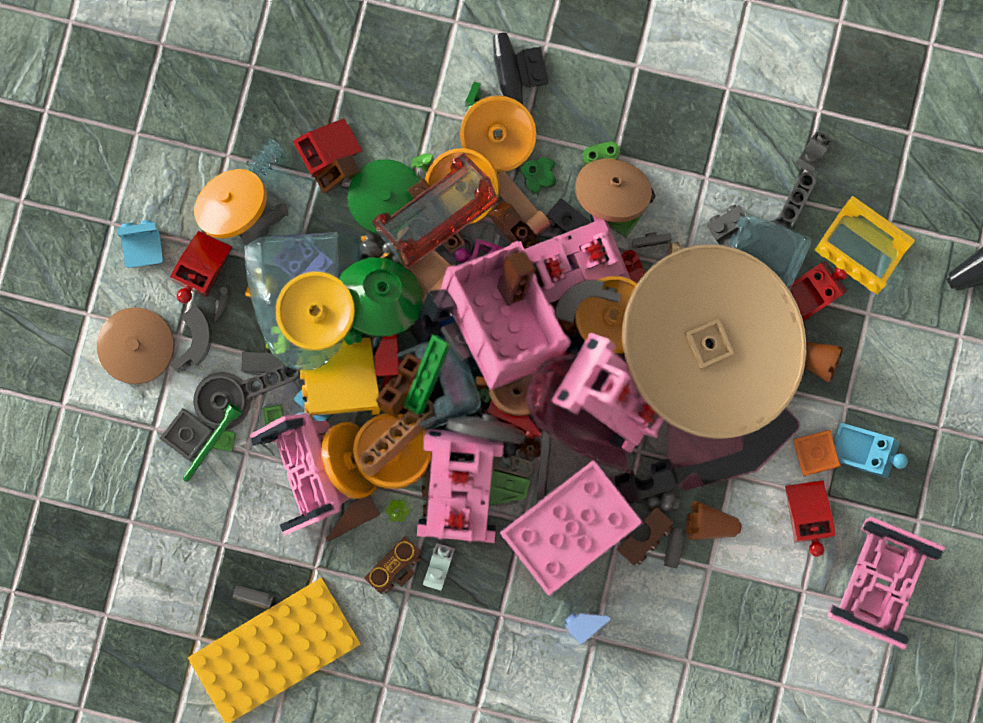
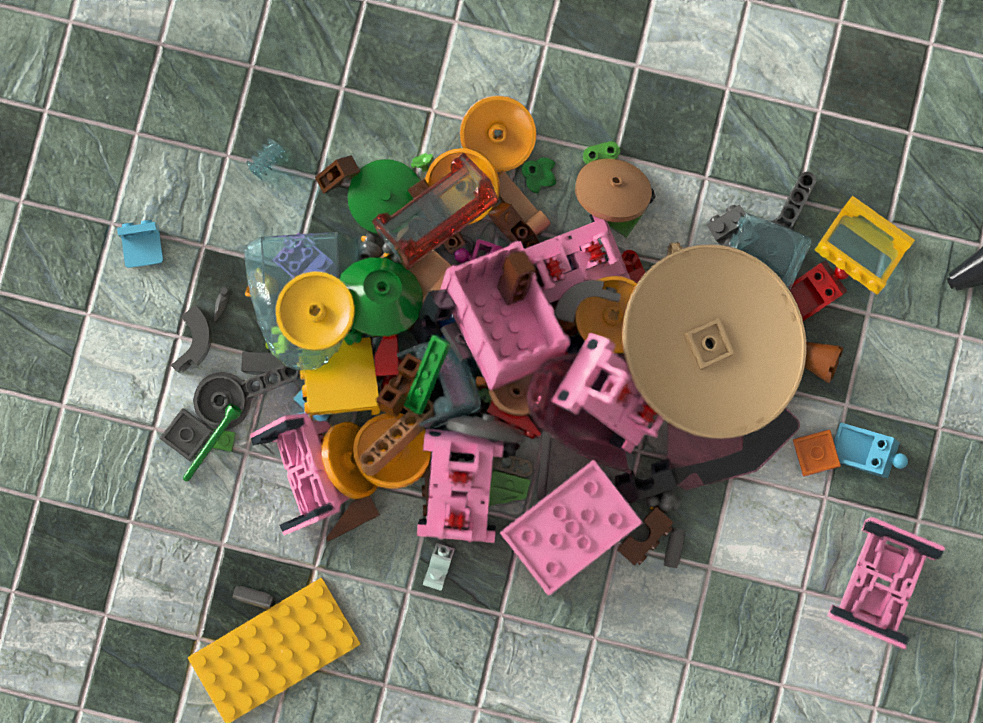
medium nougat dish [97,308,175,384] -> none
red slope [170,231,233,304] -> none
light orange dish [194,169,267,239] -> none
dark grey piece [239,203,289,246] -> none
bright green tile [263,405,284,426] -> none
red slope [293,118,362,178] -> none
reddish brown piece [364,536,422,594] -> none
clear neon green plant [385,500,410,522] -> none
green bracket [465,81,483,110] -> none
black plate [493,33,549,104] -> none
reddish brown plant [519,438,541,462] -> none
black brick [546,198,590,239] -> none
light blue slope [564,613,611,645] -> none
dark grey plate [632,232,672,249] -> none
dark orange cone [686,501,742,540] -> none
red slope [785,480,836,557] -> none
dark grey slope [796,131,833,173] -> none

